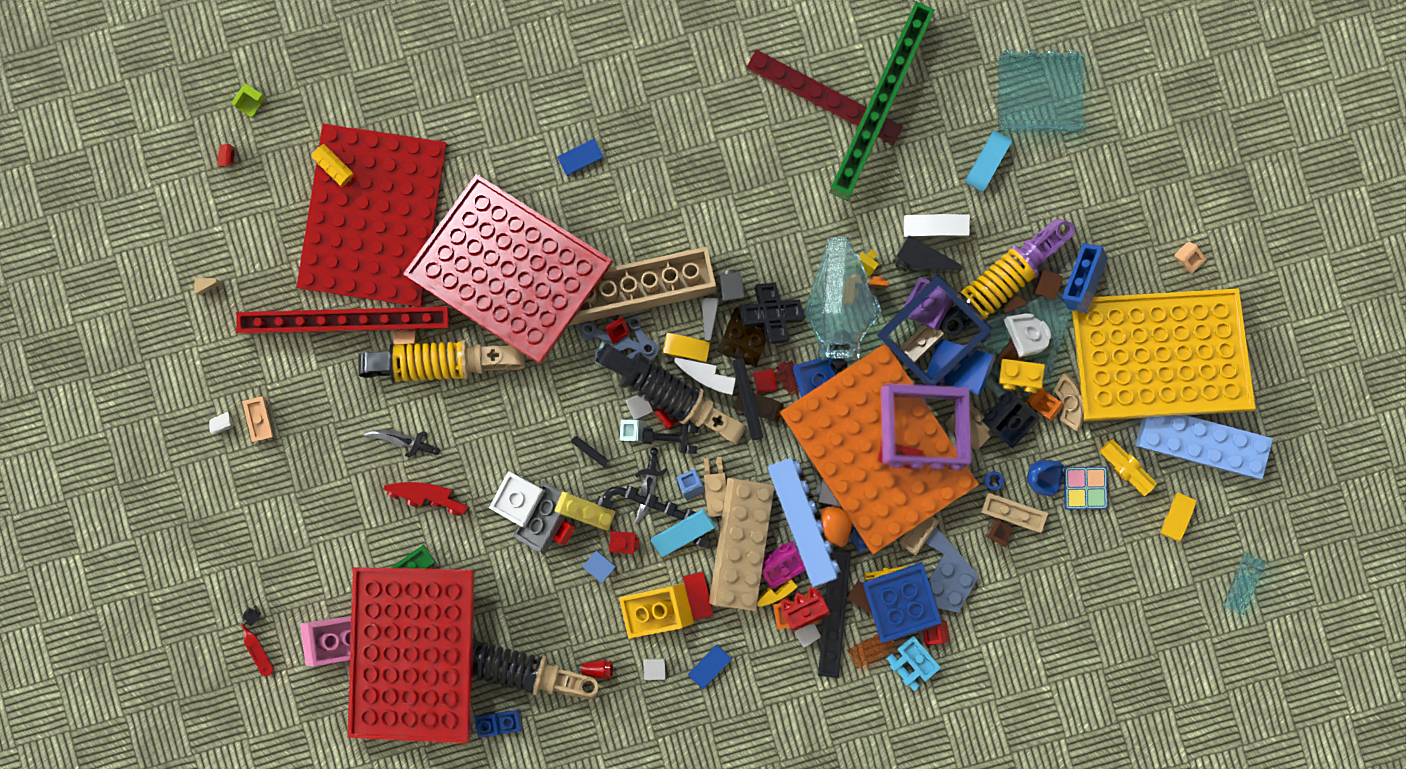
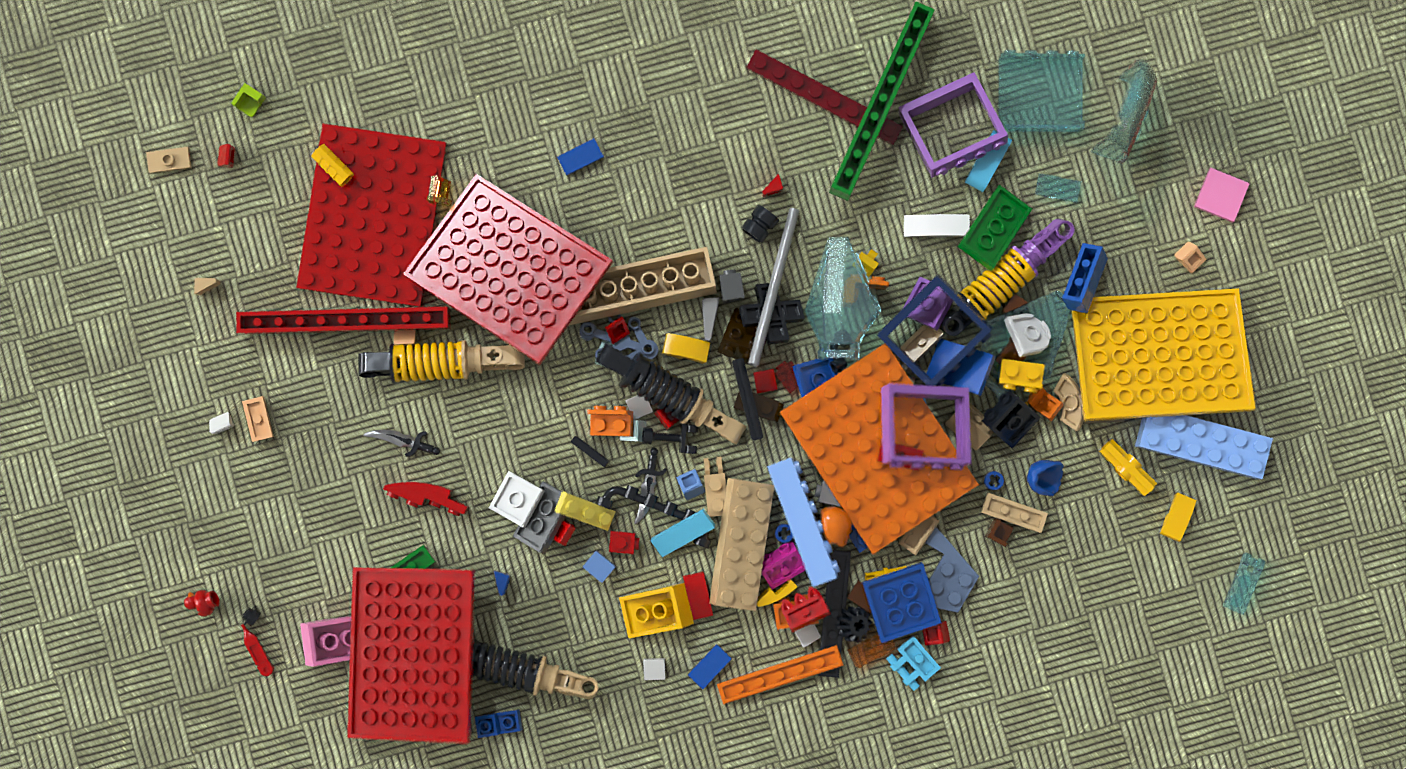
red cone [581,659,613,680] -> none
white slope [675,358,736,396] -> none
black slope [893,235,964,274] -> none
reddish brown panel [1033,269,1063,300] -> none
tile [1064,467,1108,509] -> none
none -> tan plate [146,147,192,174]
none -> red animal [184,590,220,617]
none -> clear yellow tile [427,176,453,207]
none -> blue slope [494,570,511,596]
none -> orange bracket [587,406,633,436]
none -> orange tile [717,645,844,704]
none -> black wheel [741,204,779,244]
none -> light grey piece [748,208,799,367]
none -> red slope [762,174,783,197]
none -> blue bush [775,524,793,543]
none -> black gear [836,606,873,643]
none -> medium lavender window [898,72,1008,178]
none -> green tile [957,184,1032,271]
none -> clear light blue slope [1035,173,1081,203]
none -> clear light blue windscreen [1091,58,1157,164]
none -> bright pink tile [1194,168,1250,223]

